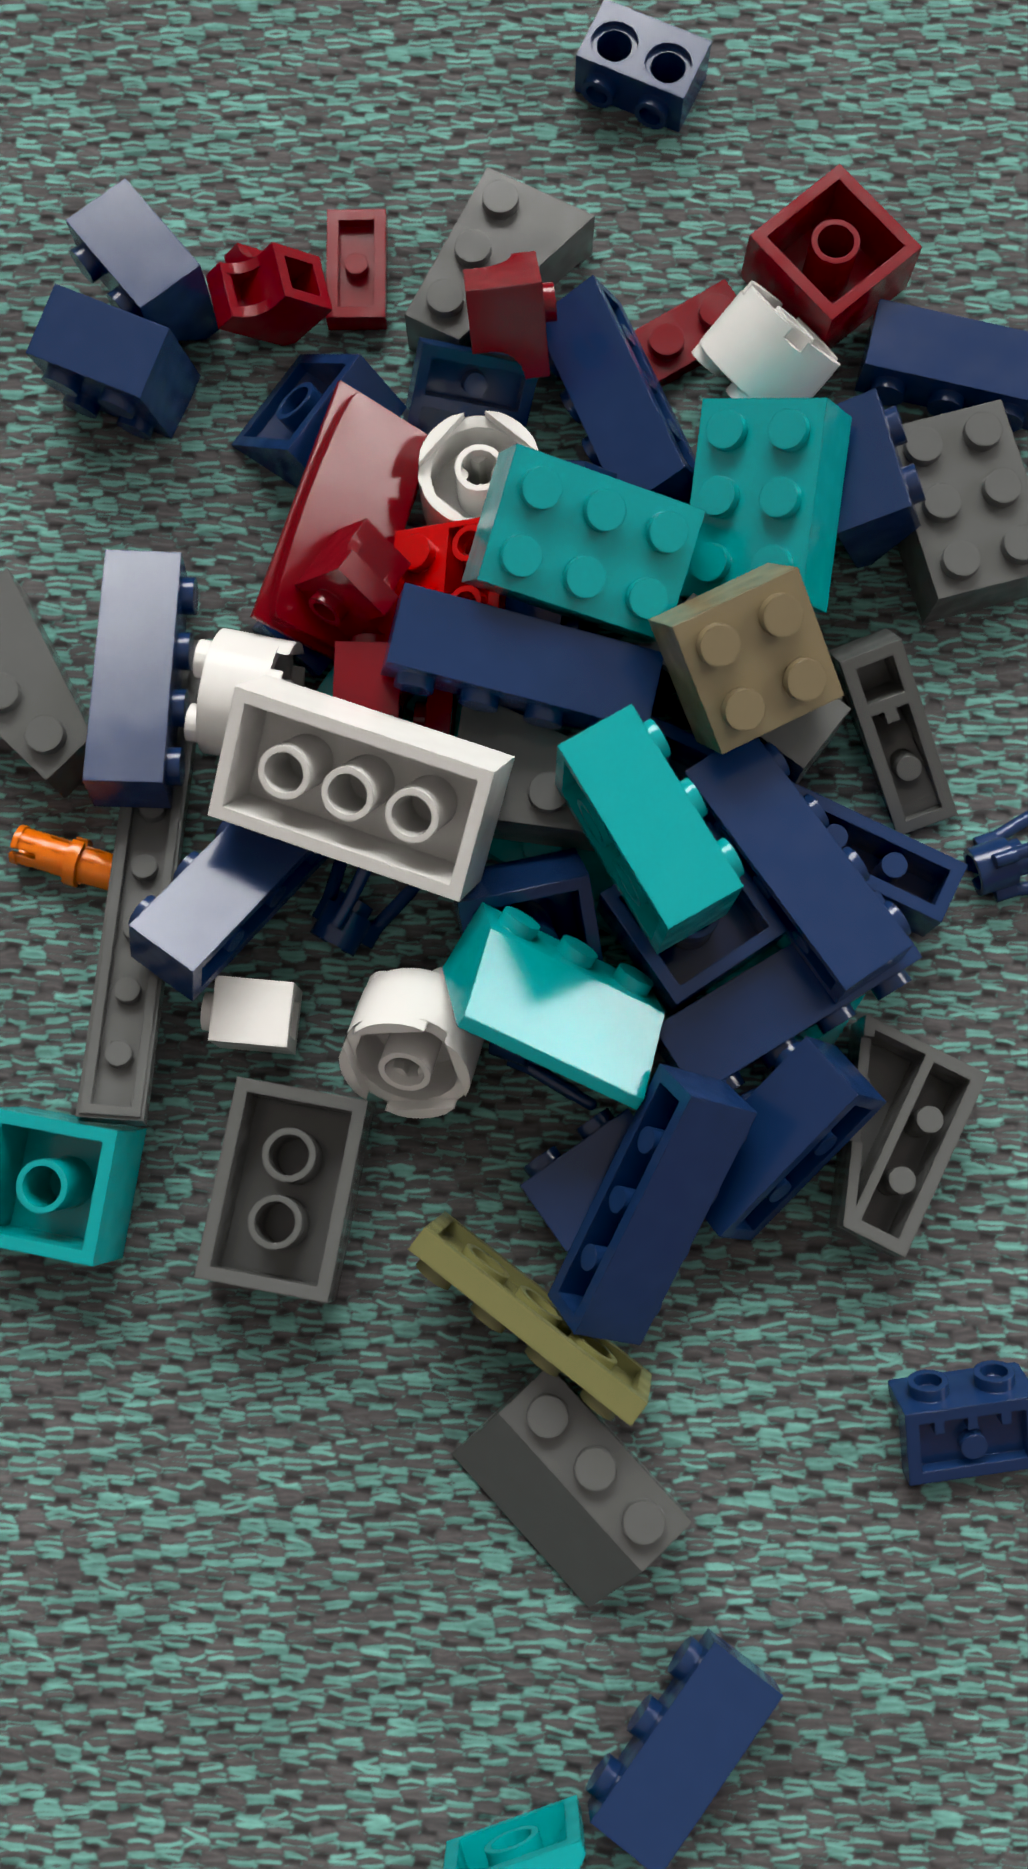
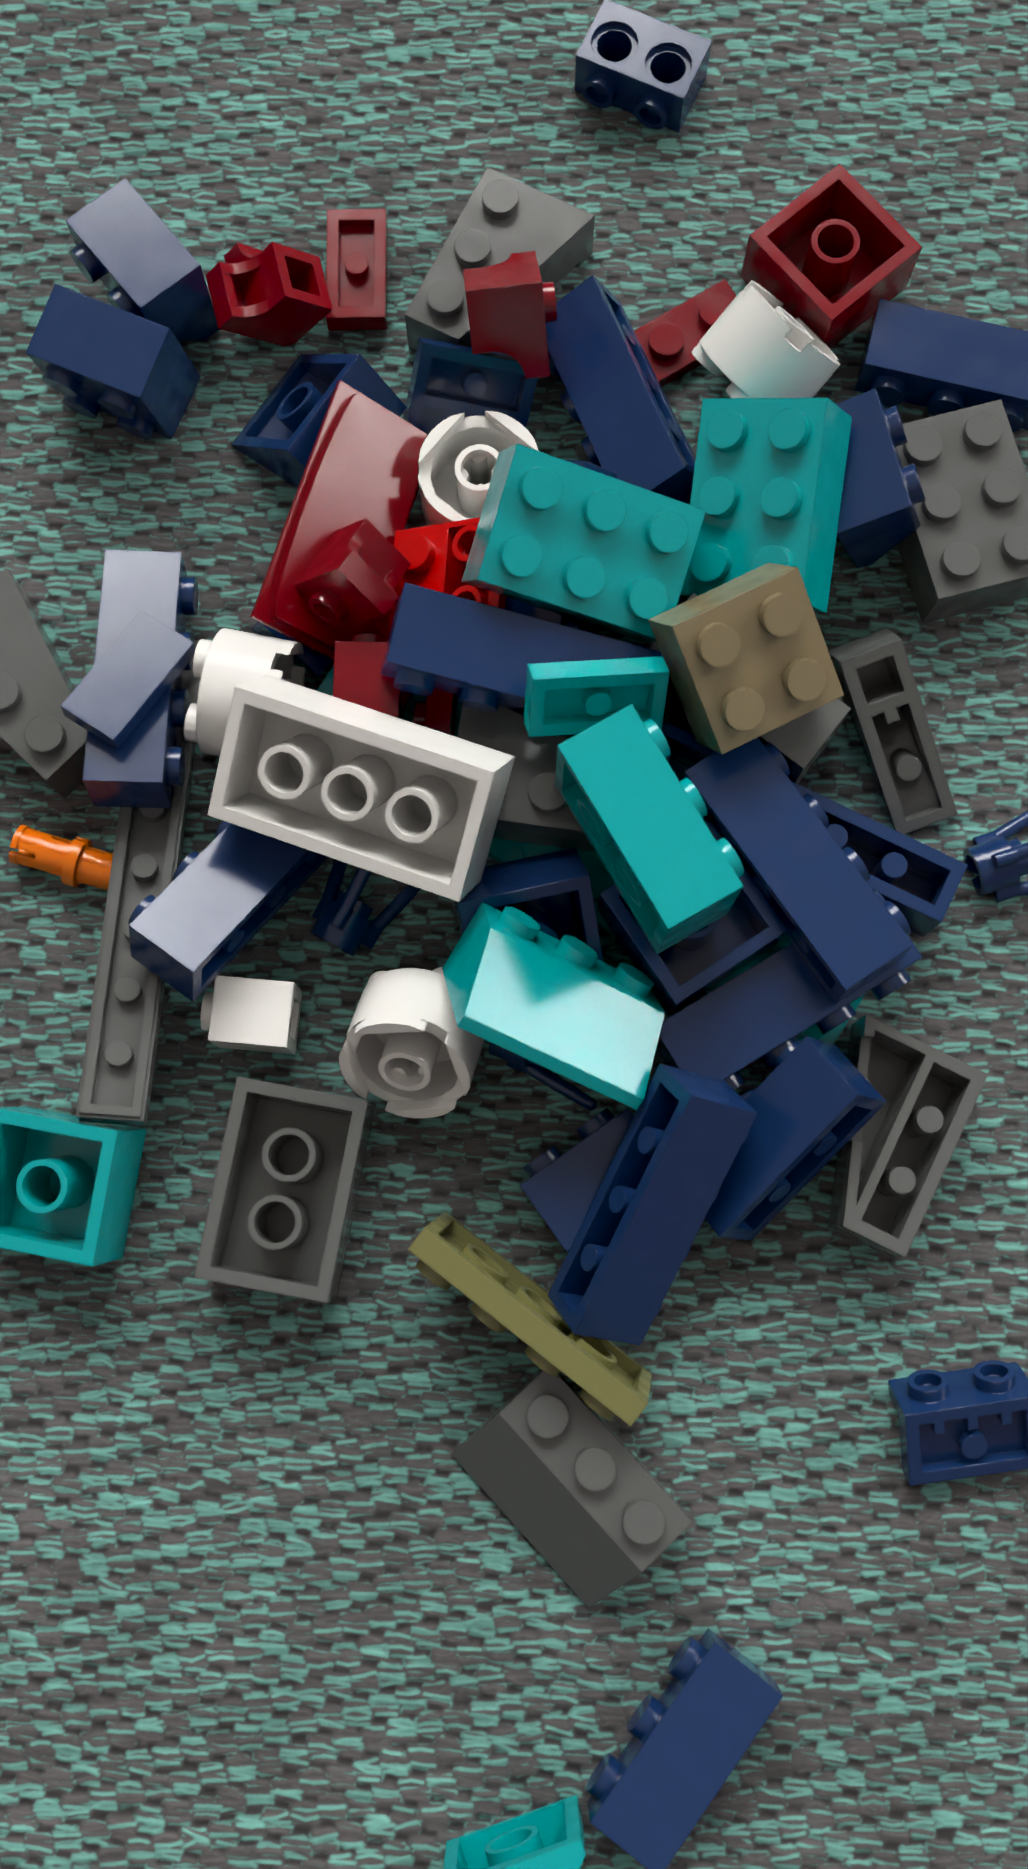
none -> tile [60,610,196,750]
none -> teal plate [524,656,670,737]

